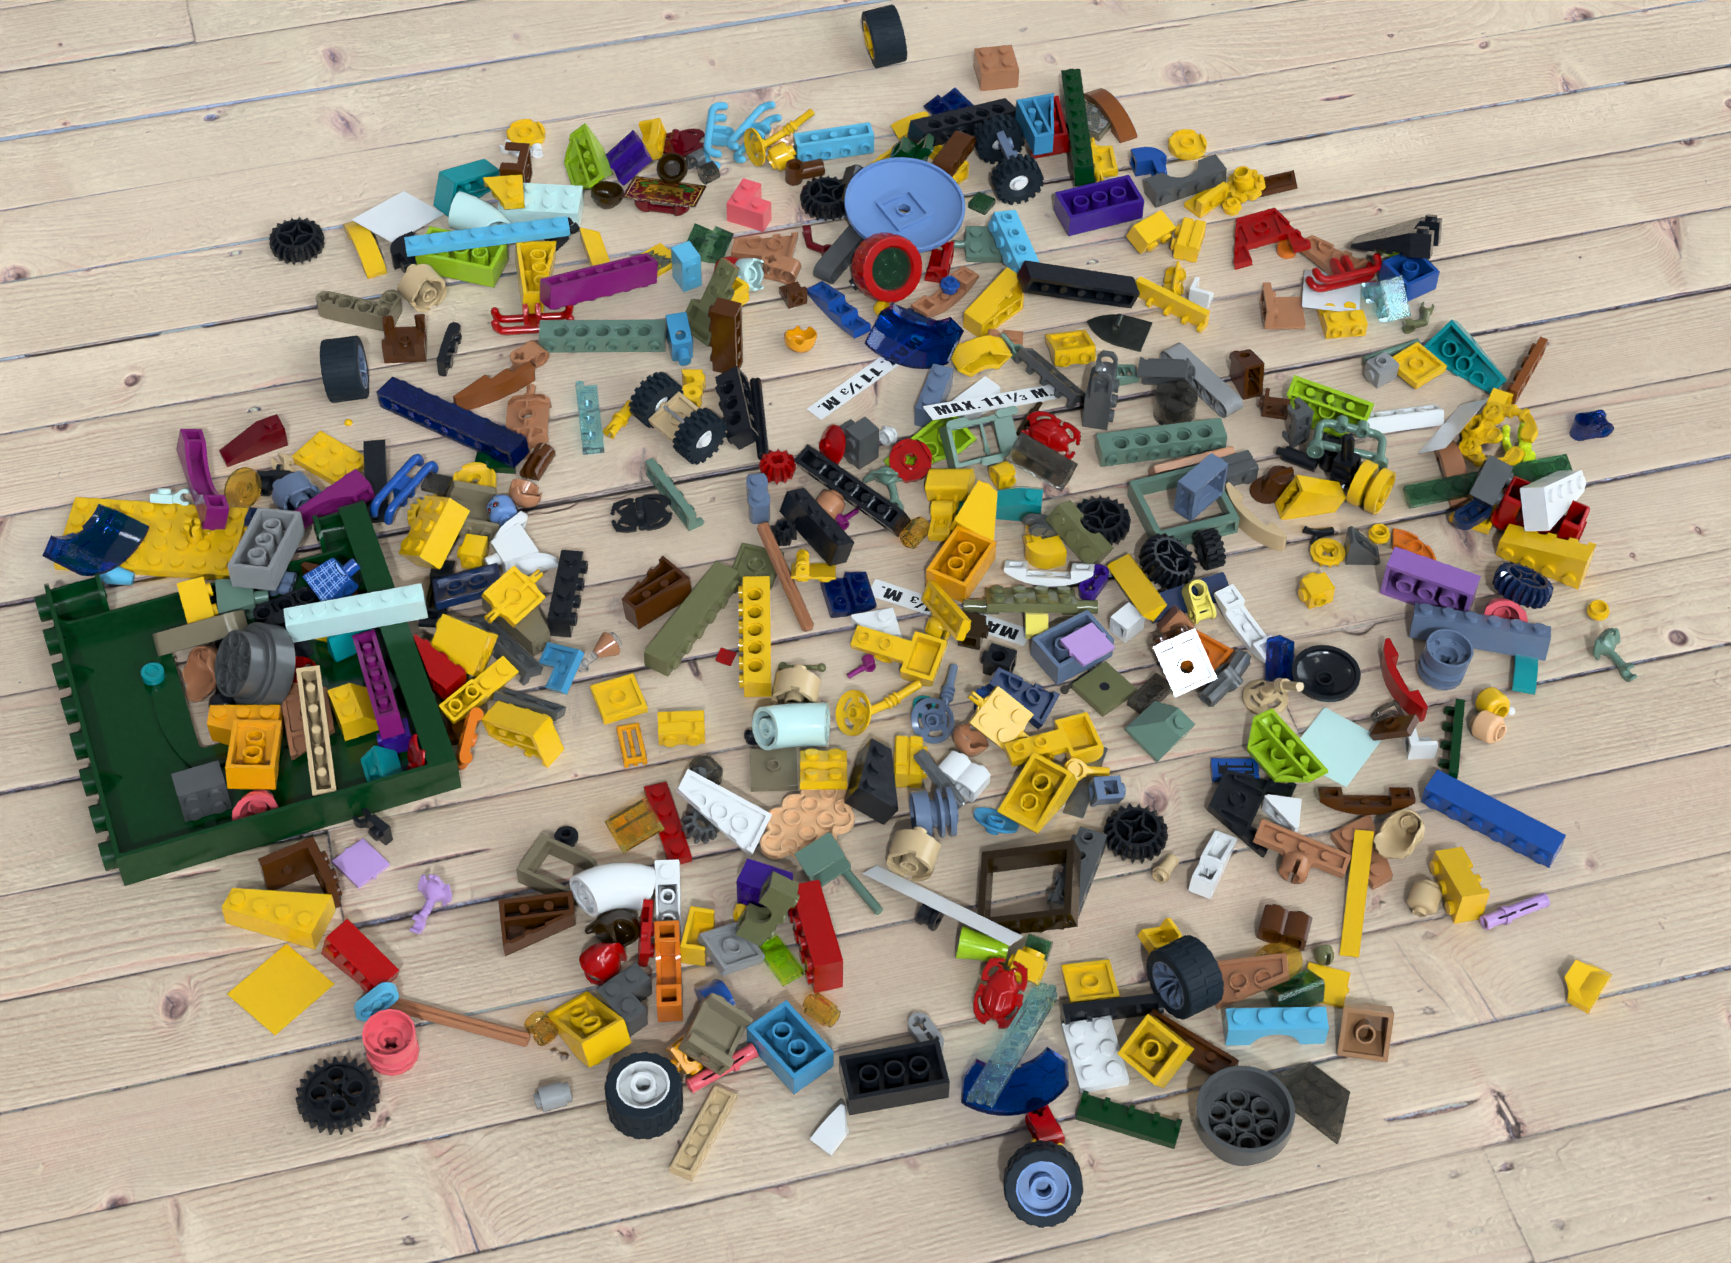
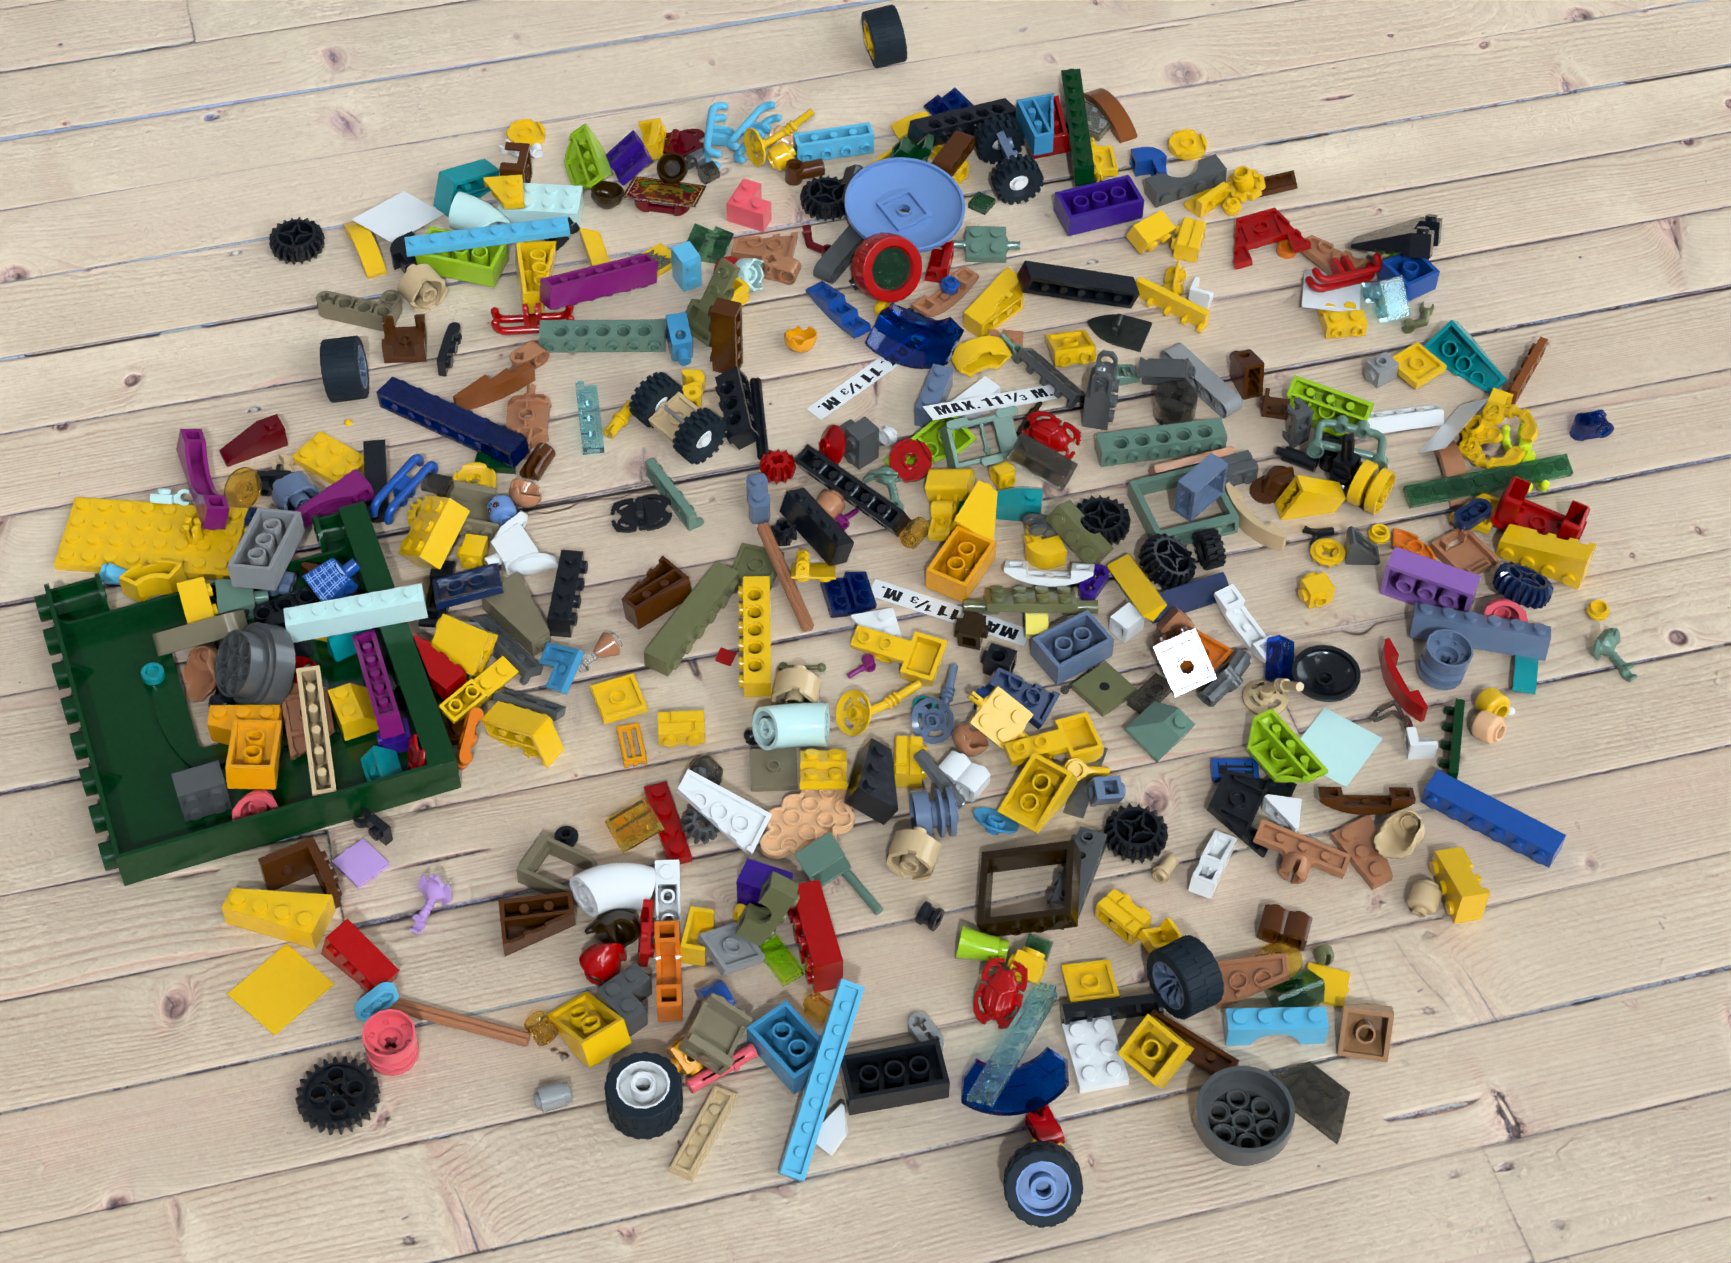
clear blue panel [42,504,149,576] -> none
yellow plate [481,566,546,628] -> none
reddish brown bracket [779,281,807,309] -> none
white sticker [862,865,1024,946] -> none
yellow plate [921,580,971,641] -> none
nougat brick [973,45,1019,91] -> none
medium azure brick [988,210,1040,273] -> none
lavender piece [1060,622,1115,667] -> none
dark green hinge [1076,1090,1182,1149] -> none
light yellow piece [1182,579,1217,625] -> none
nougat bracket [1260,282,1306,329] -> none
yellow sticker [1340,830,1374,957] -> none
sand green bar [1362,338,1420,364] -> none
reddish brown plate [1370,714,1419,741] -> none
dark grey brick [1467,455,1514,508] -> none
lavender pin [1480,892,1550,930] -> none
white wedge [1520,470,1586,531] -> none
yellow slope [1564,959,1613,1014] -> none
none -> yellow brick [119,560,187,602]
none -> medium azure plate [778,978,865,1182]
none -> yellow brick [1094,888,1152,946]
none -> nougat container [1430,529,1499,575]

